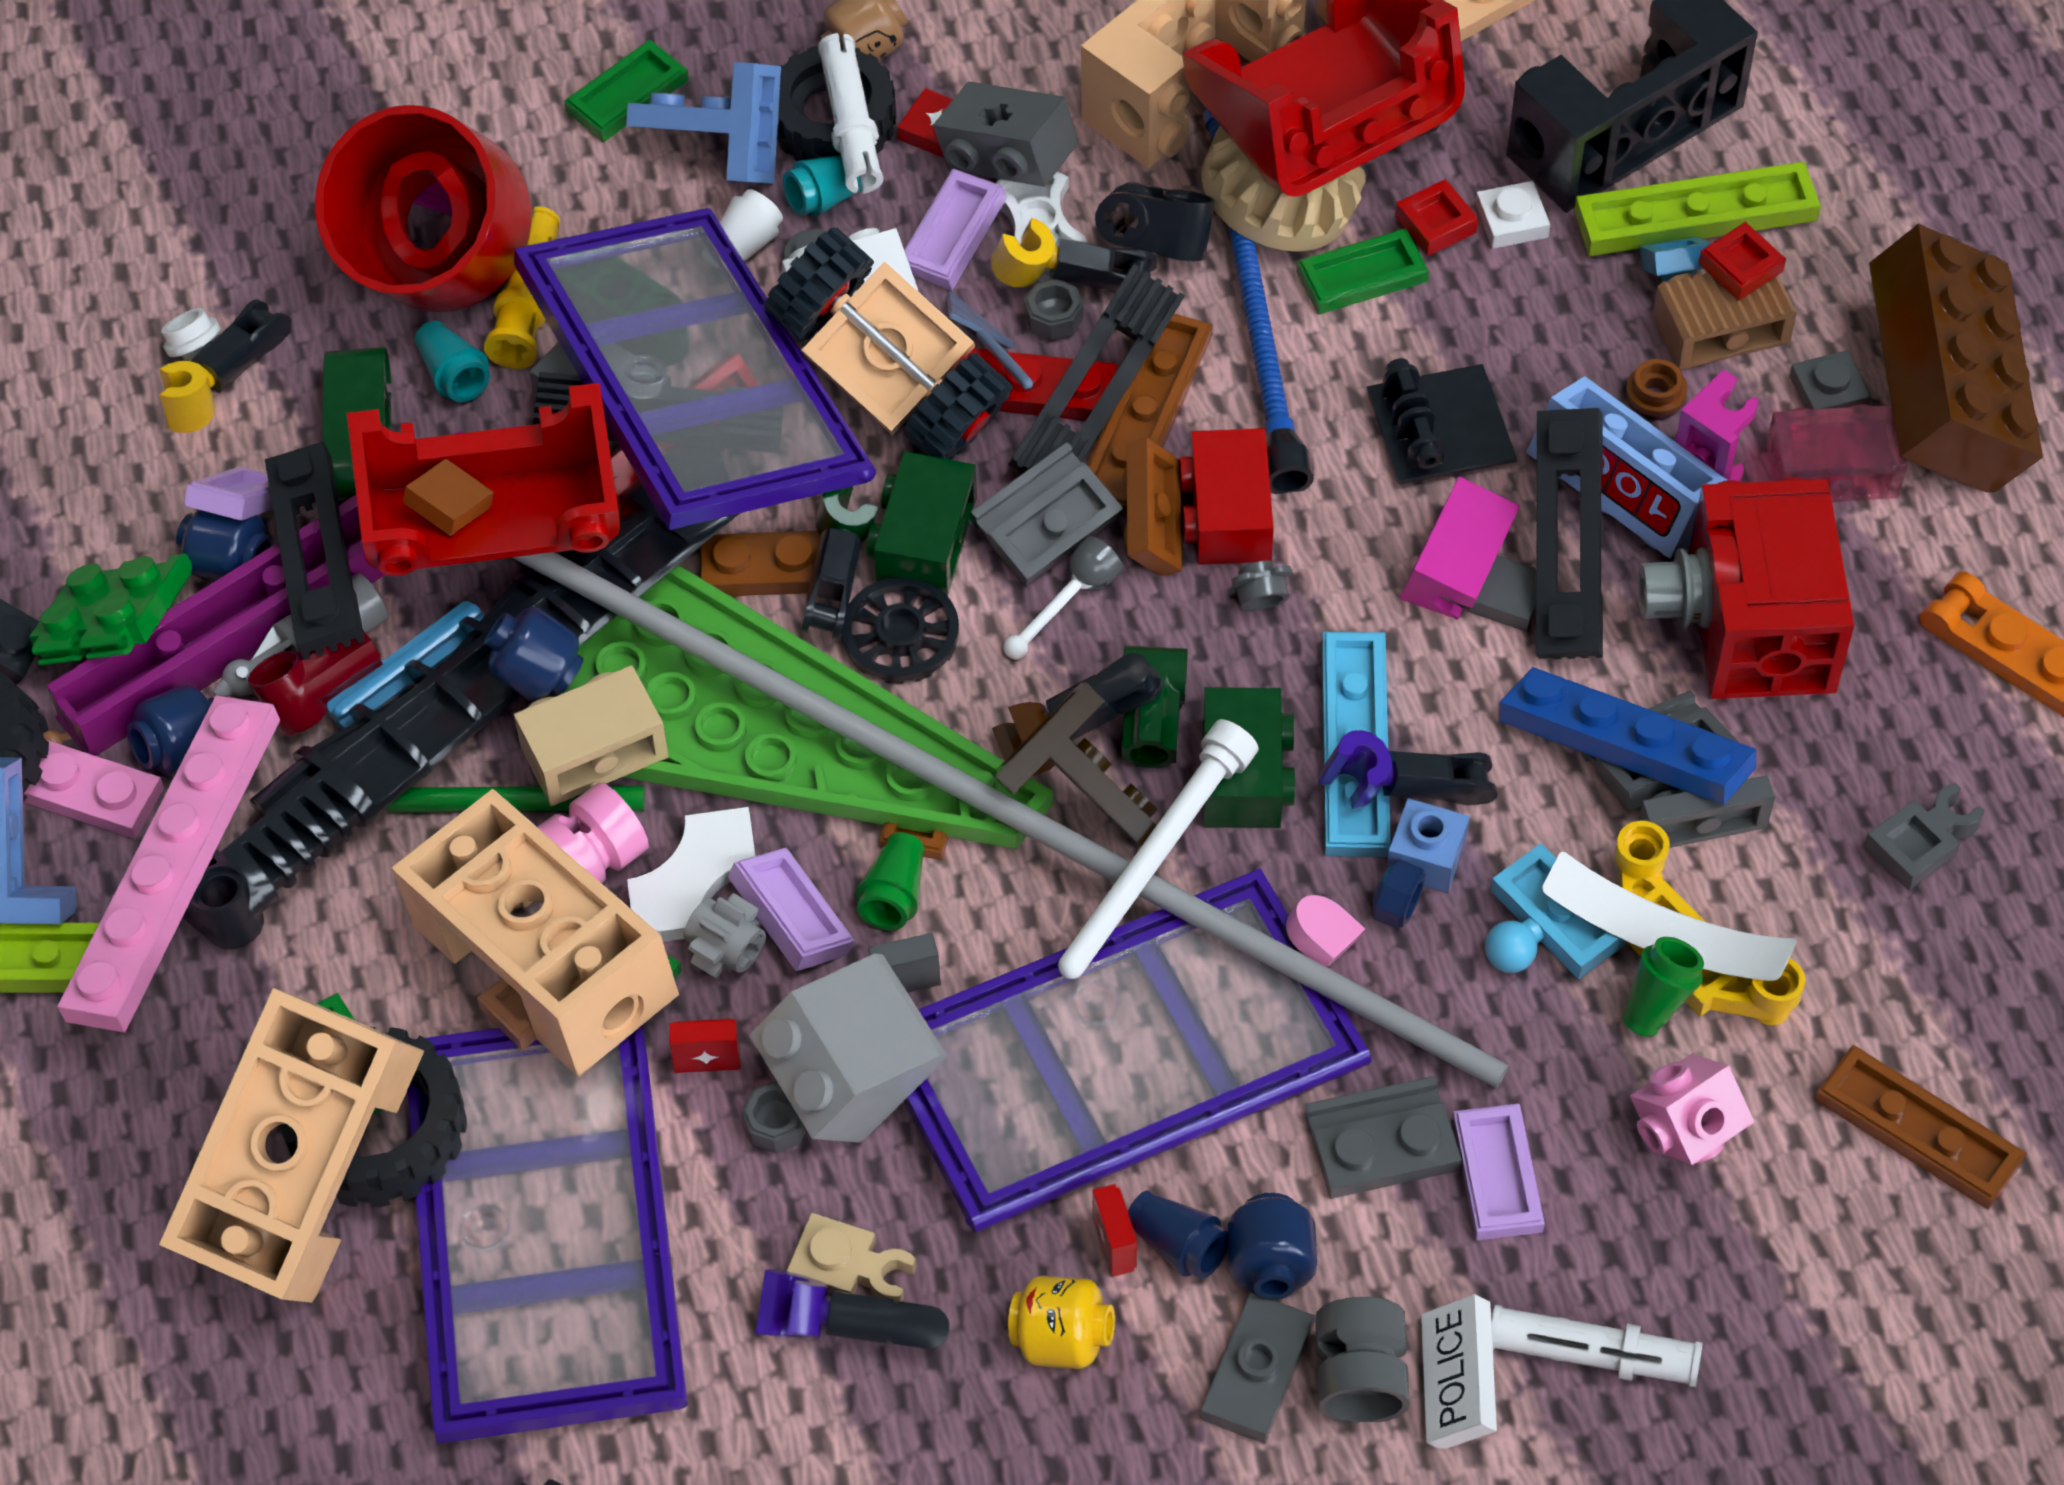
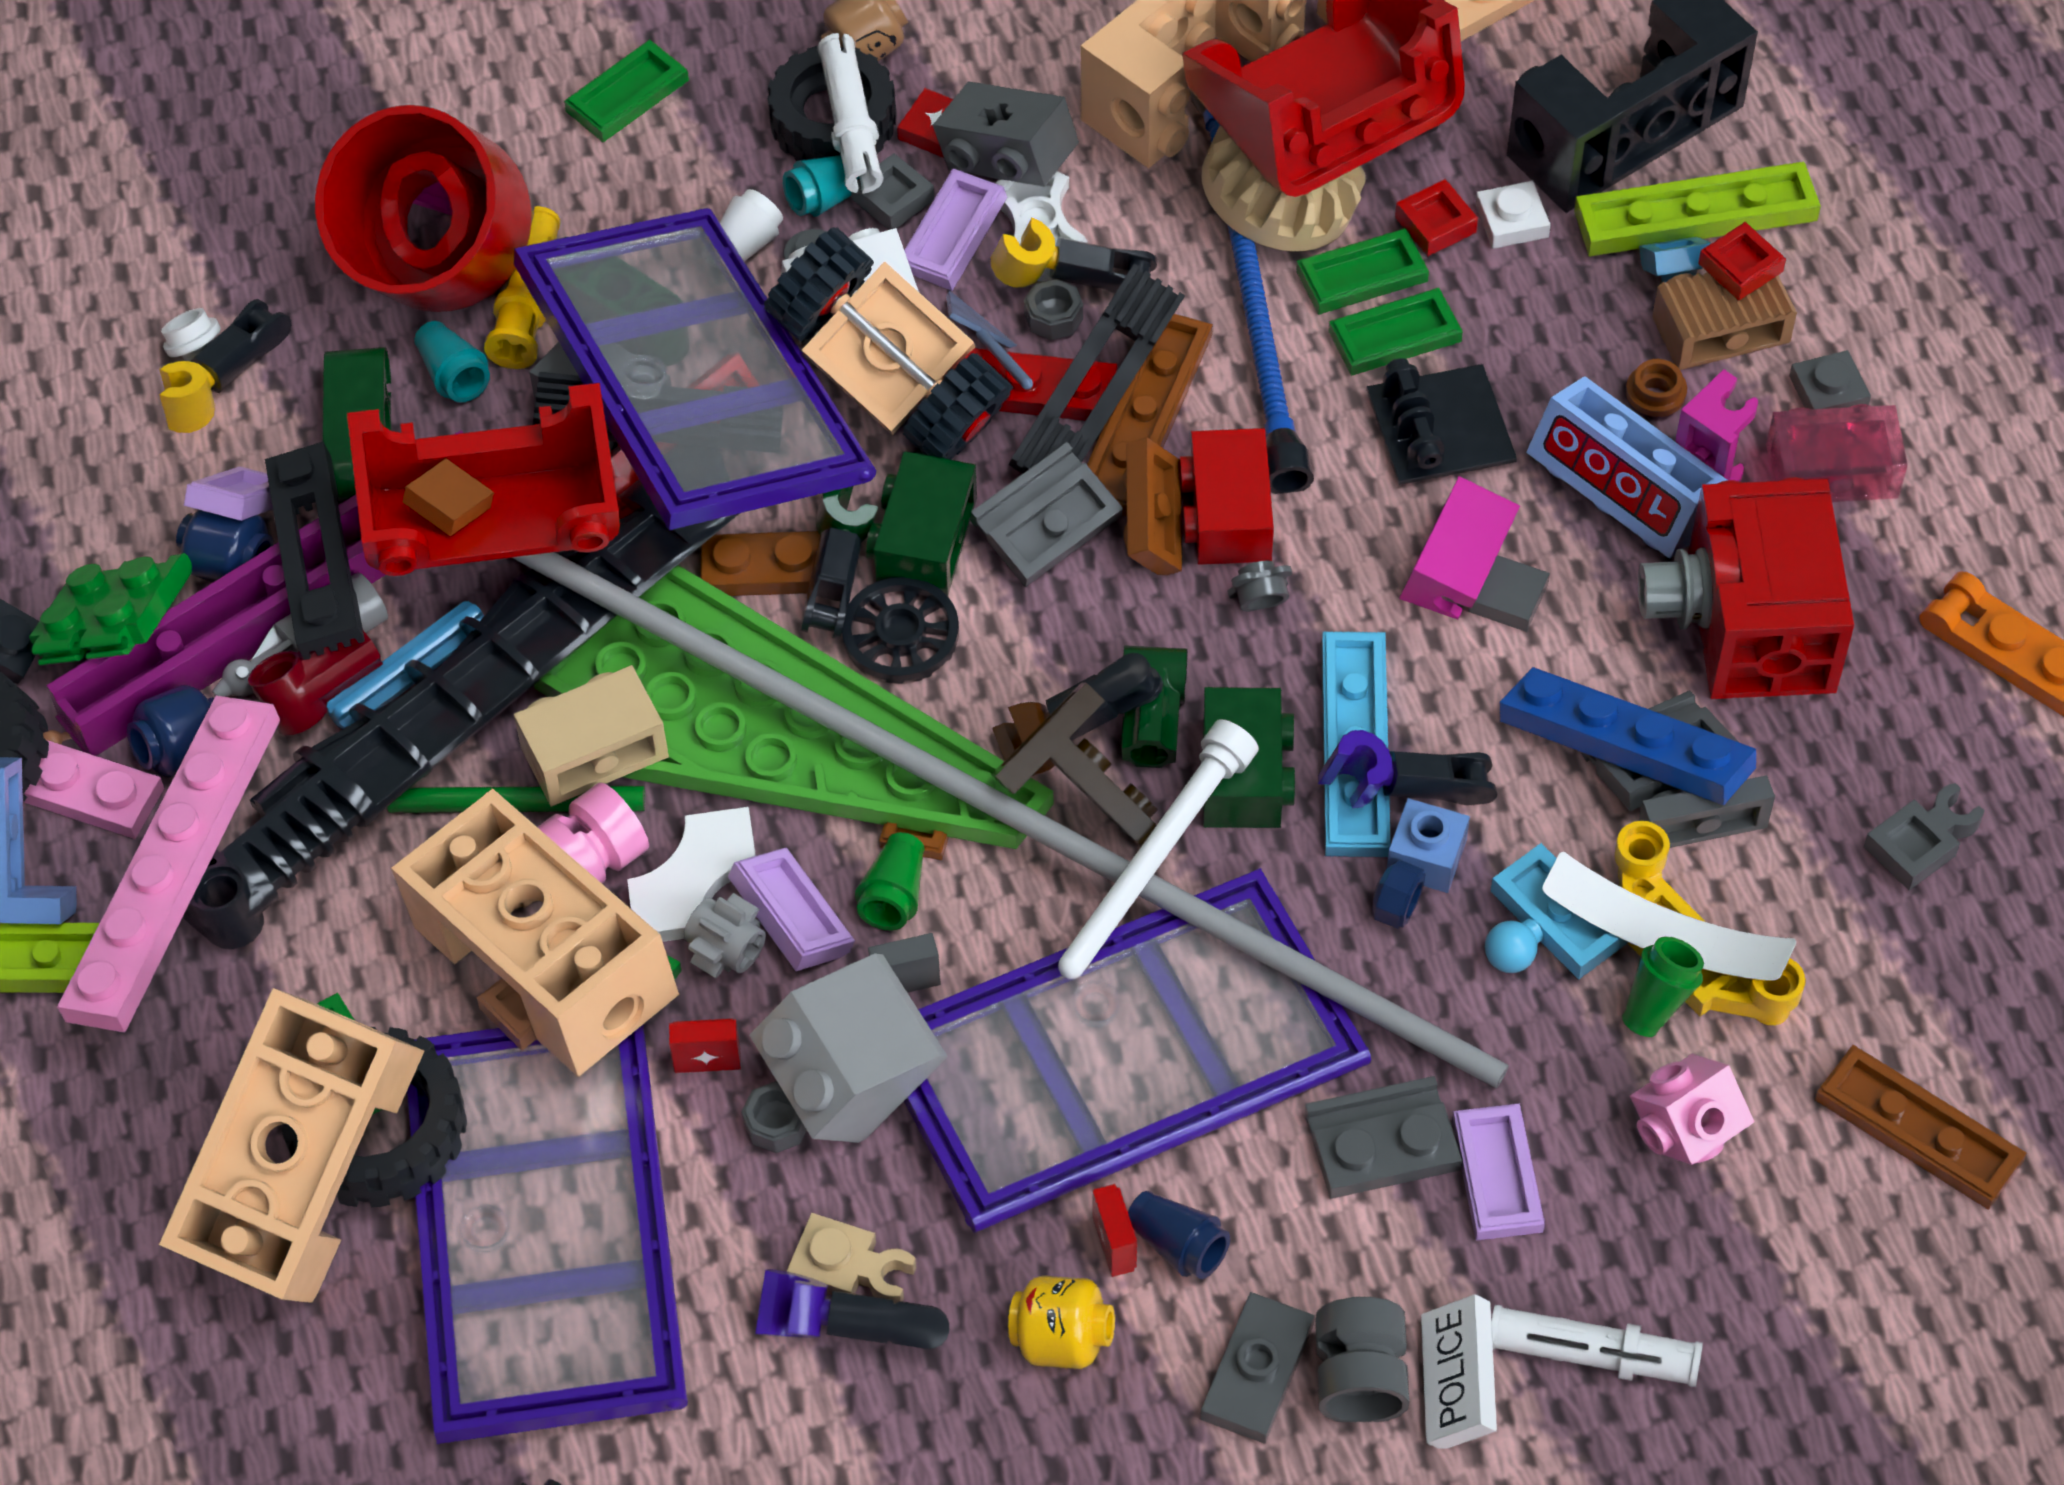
dark blue head [484,607,584,701] -> none
medium blue bracket [626,62,781,184] -> none
hinge [1003,536,1124,660] -> none
black piece [1095,182,1215,261] -> none
dark blue head [1227,1193,1318,1300] -> none
bright pink tile [1286,895,1366,968] -> none
black container [1536,408,1603,659] -> none
reddish brown brick [1869,223,2043,493] -> none
none -> dark grey plate [852,153,934,230]
none -> green tile [1328,288,1463,376]

